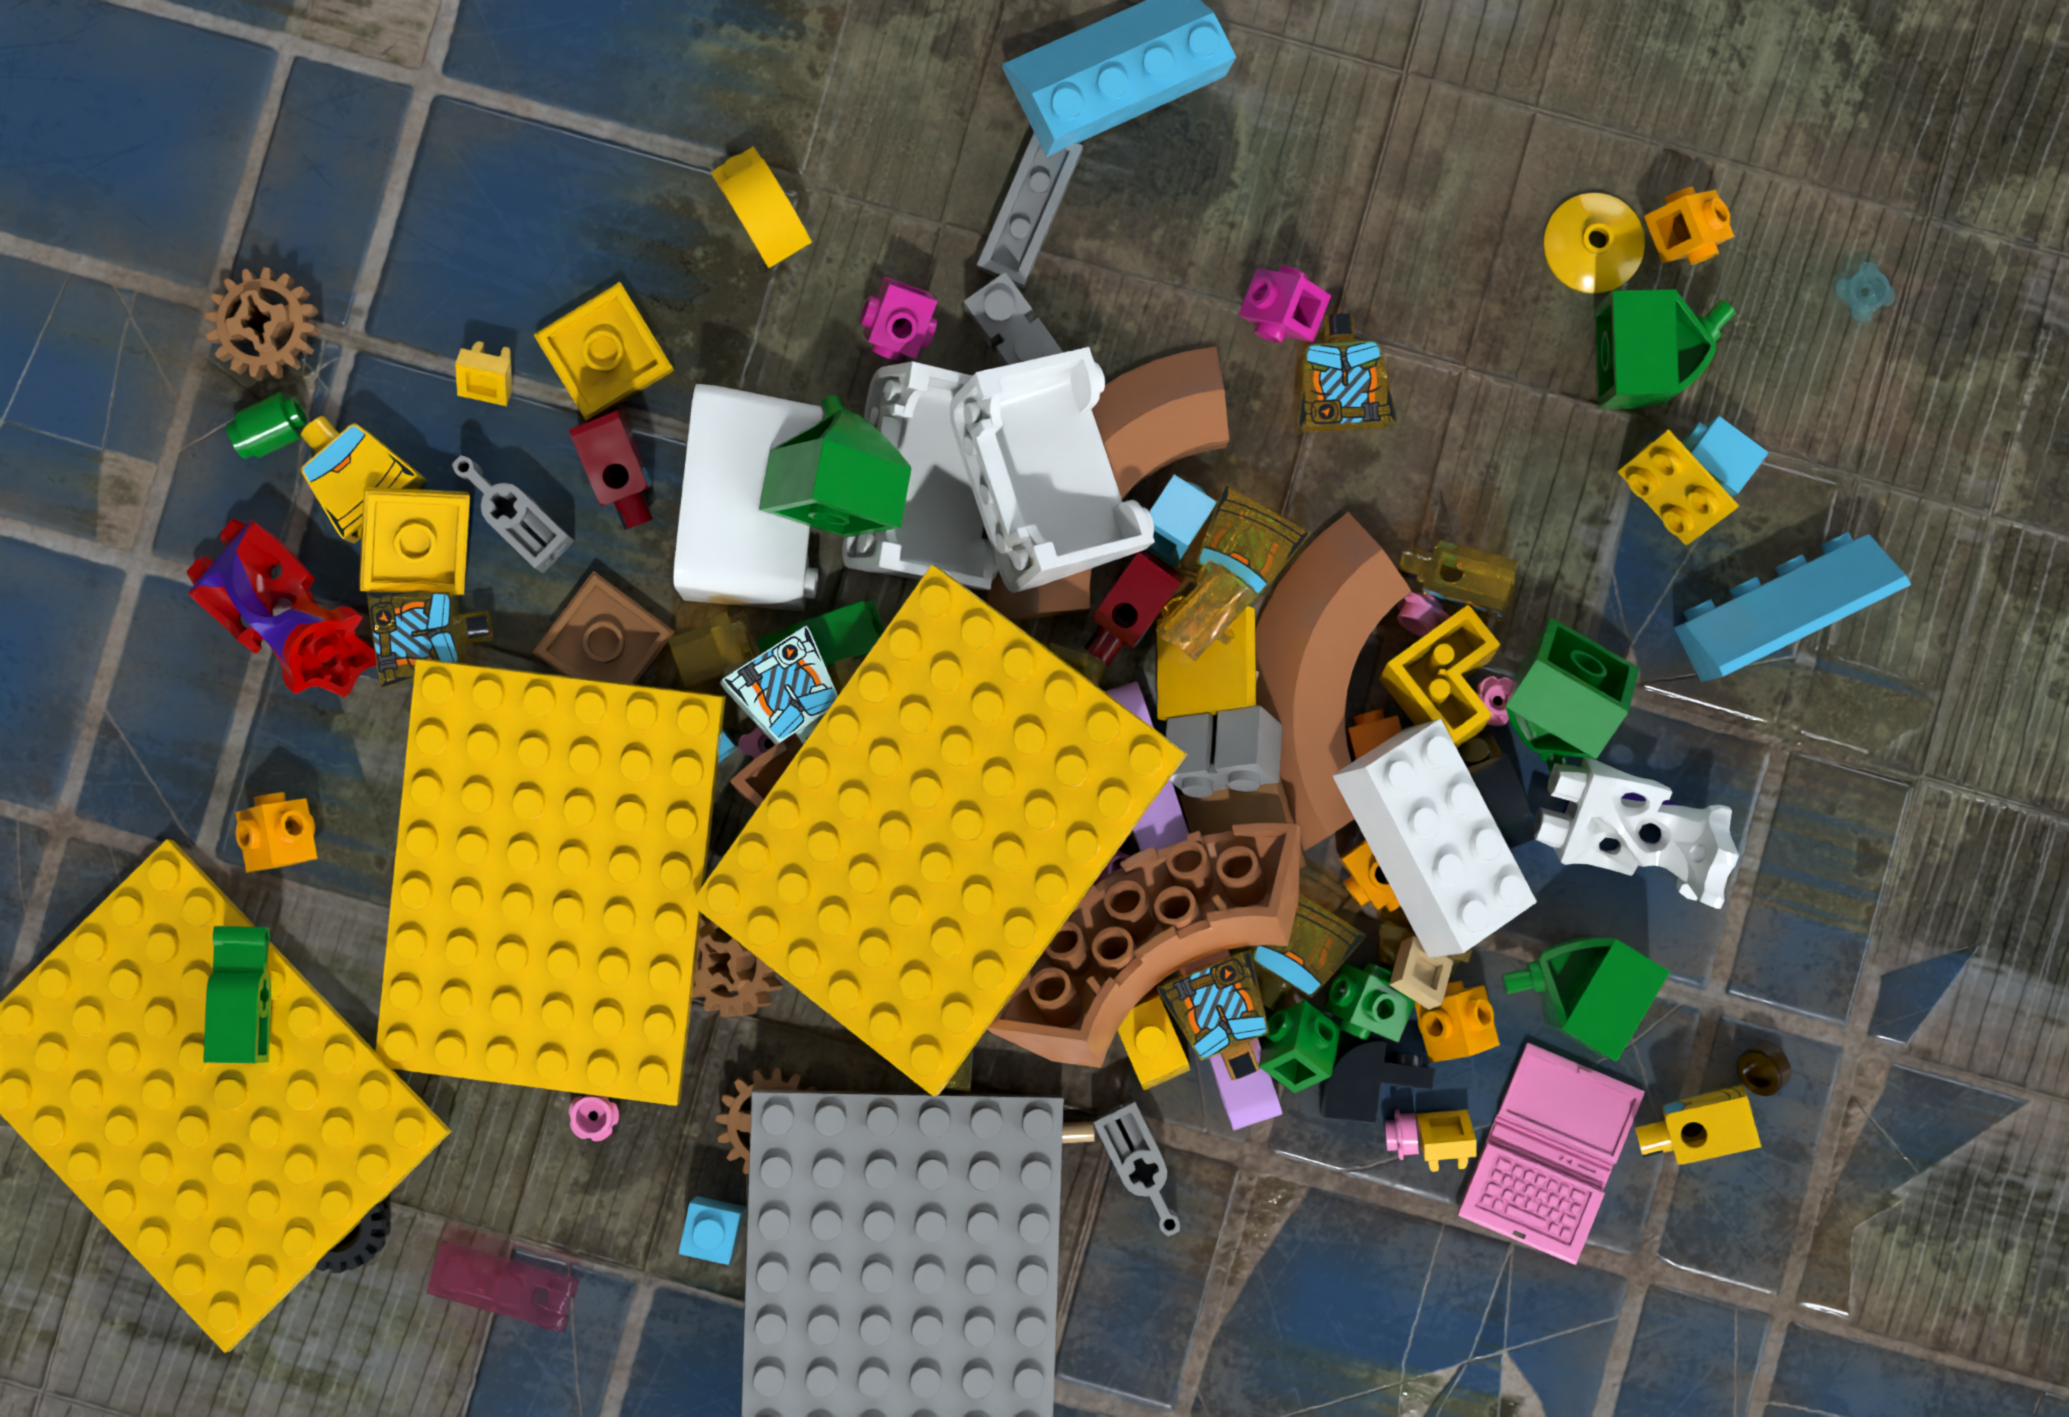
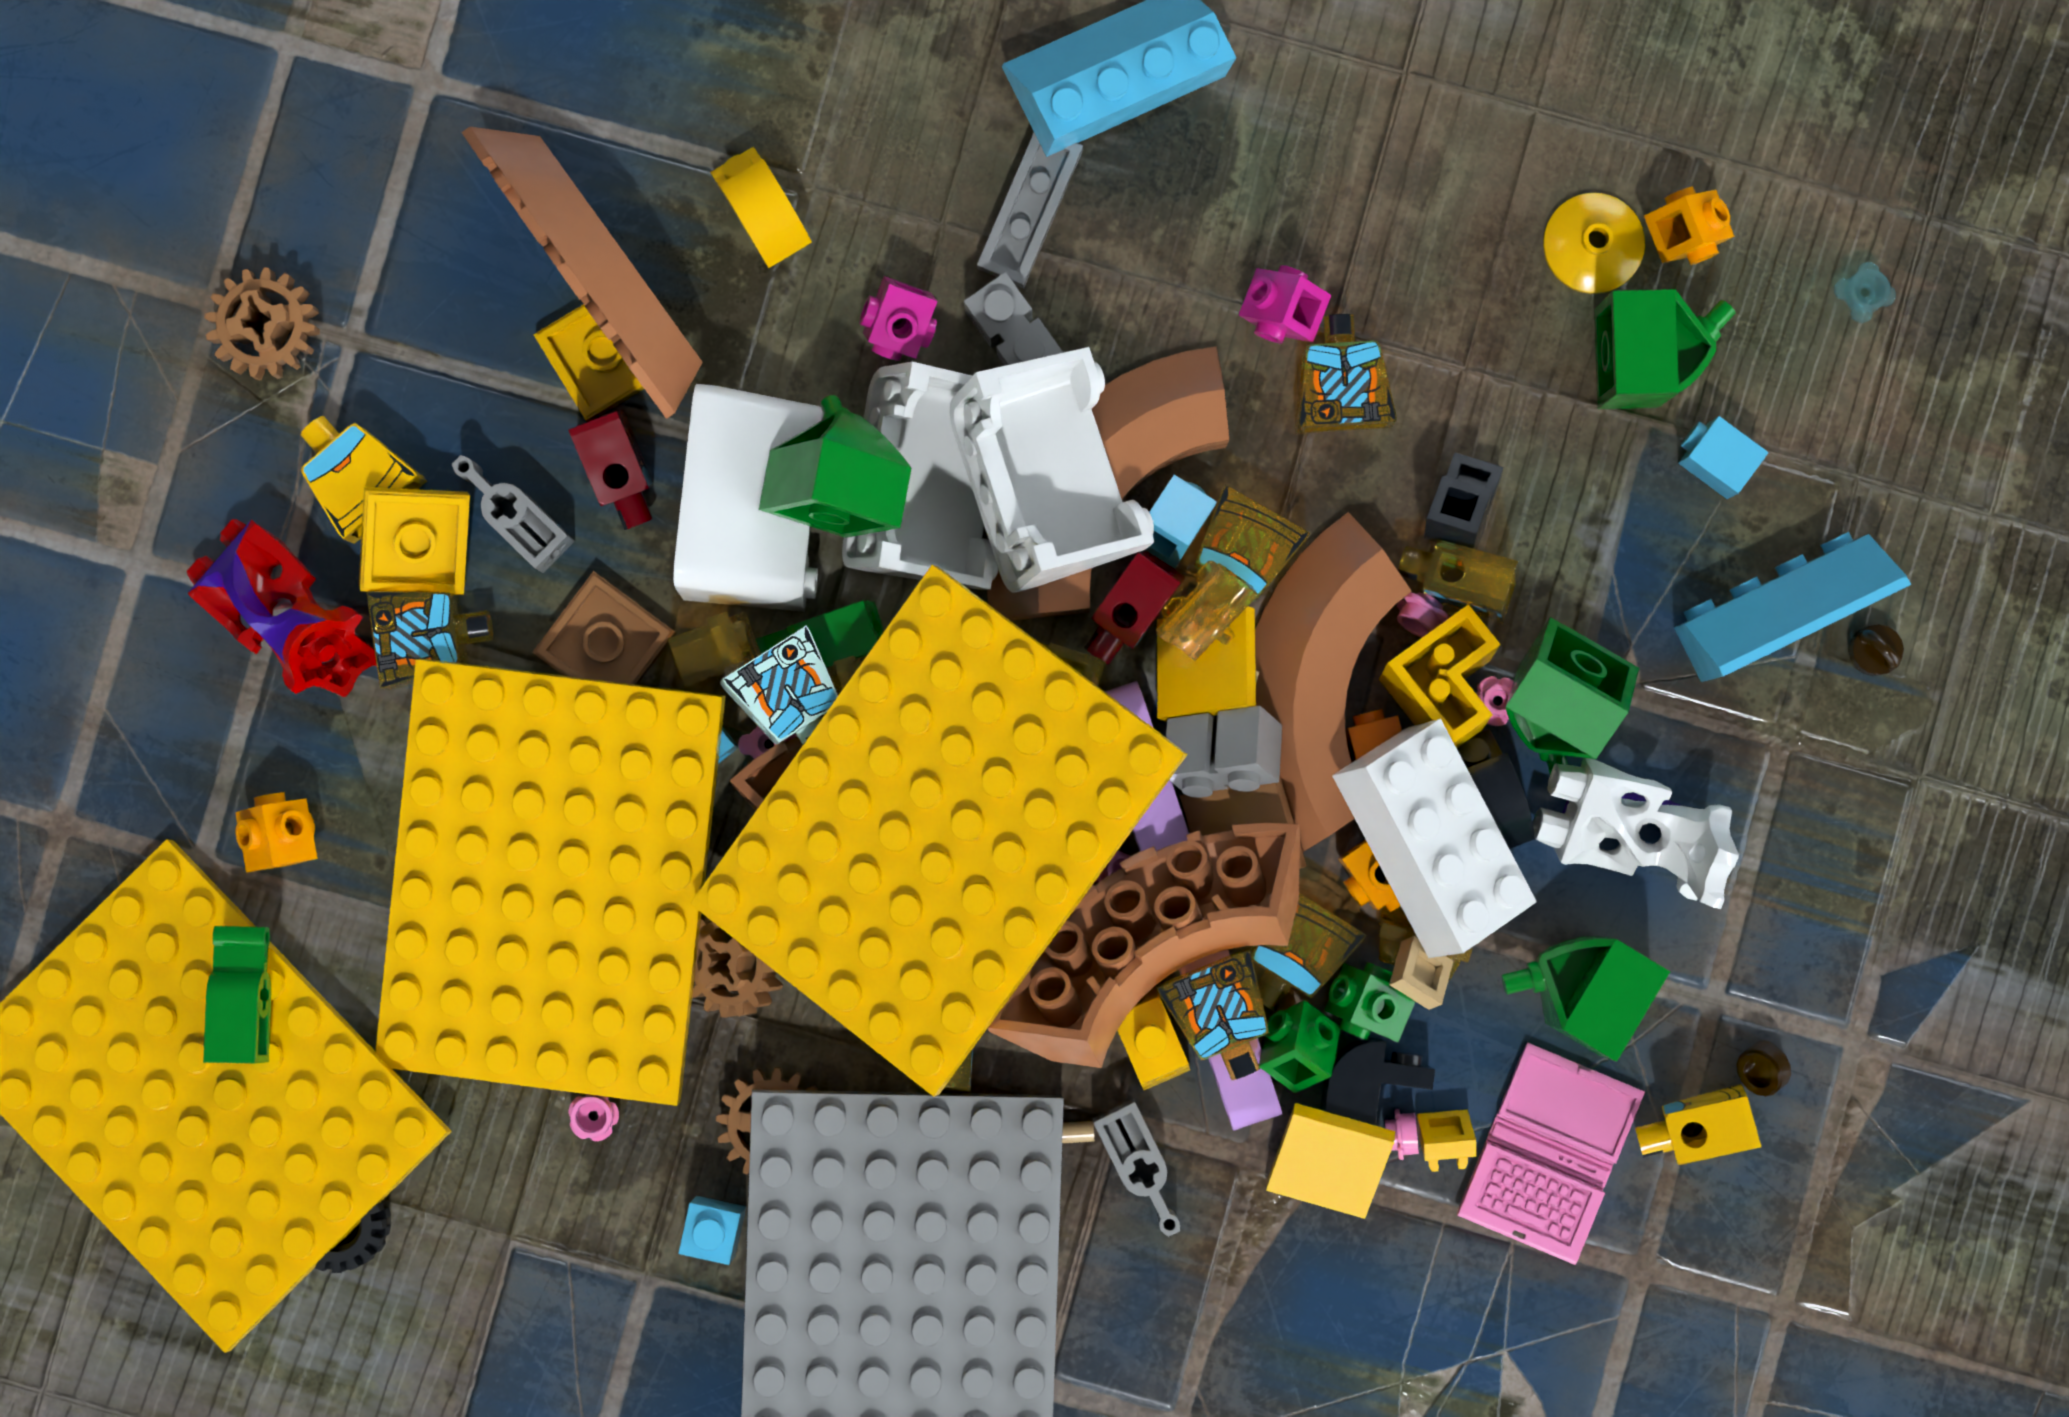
green brick [226,392,308,460] -> none
clear pink plate [426,1241,580,1332] -> none
yellow tile [455,341,512,407] -> none
light orange brick [1414,980,1500,1063] -> none
yellow hinge [1617,429,1739,546] -> none
none -> nougat brick [461,127,703,419]
none -> yellow tile [1266,1103,1395,1219]
none -> black brick [1424,453,1504,554]
none -> dark brown tile [1848,624,1904,676]

